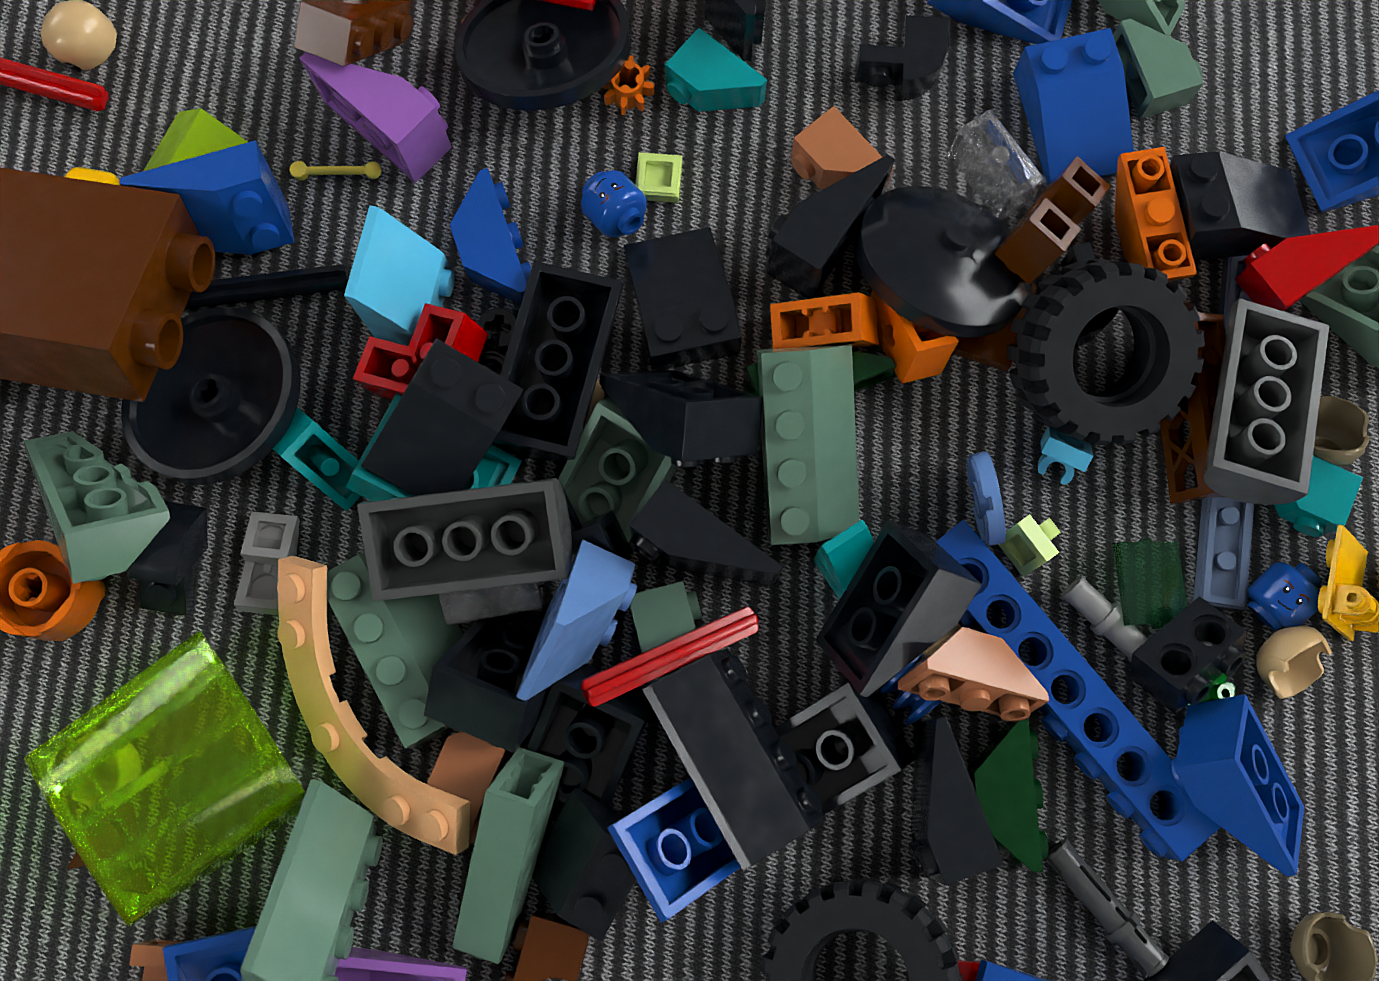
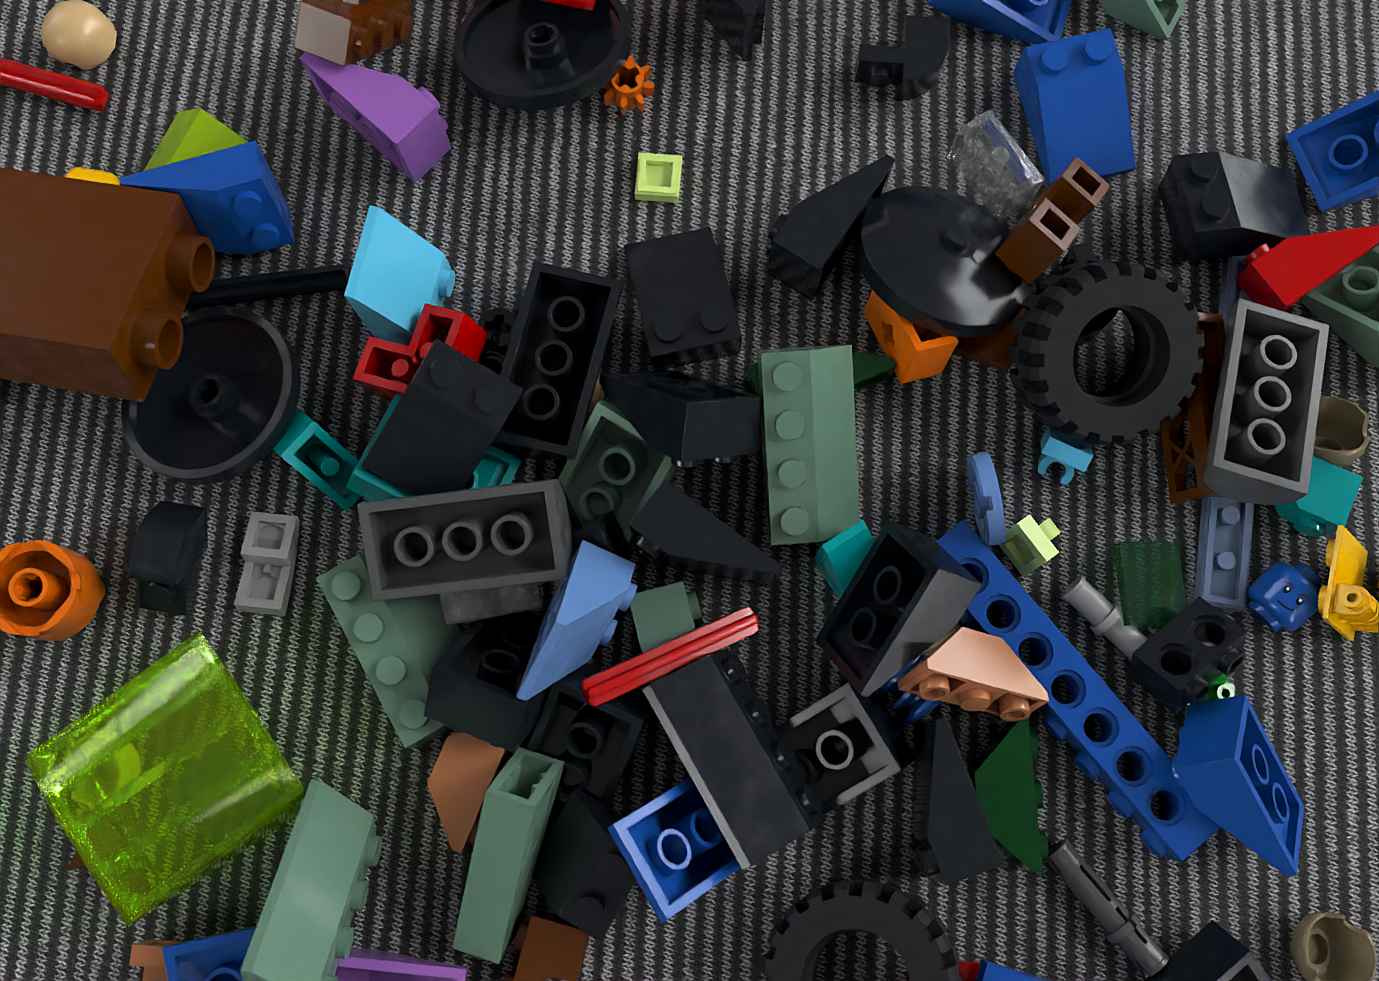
sand green wedge [24,431,170,584] -> none
light nougat plate [277,555,470,855] -> none
light yellow hinge [290,161,382,181] -> none
blue slope [450,168,532,305] -> none
blue head [581,170,647,238] -> none
teal slope [665,28,767,112] -> none
orange brick [770,292,879,349] -> none
nougat slope [790,106,894,189] -> none
sand green slope [1113,19,1204,119] -> none
orange slope [1114,147,1197,281] -> none
tan hair [1256,625,1332,699] -> none

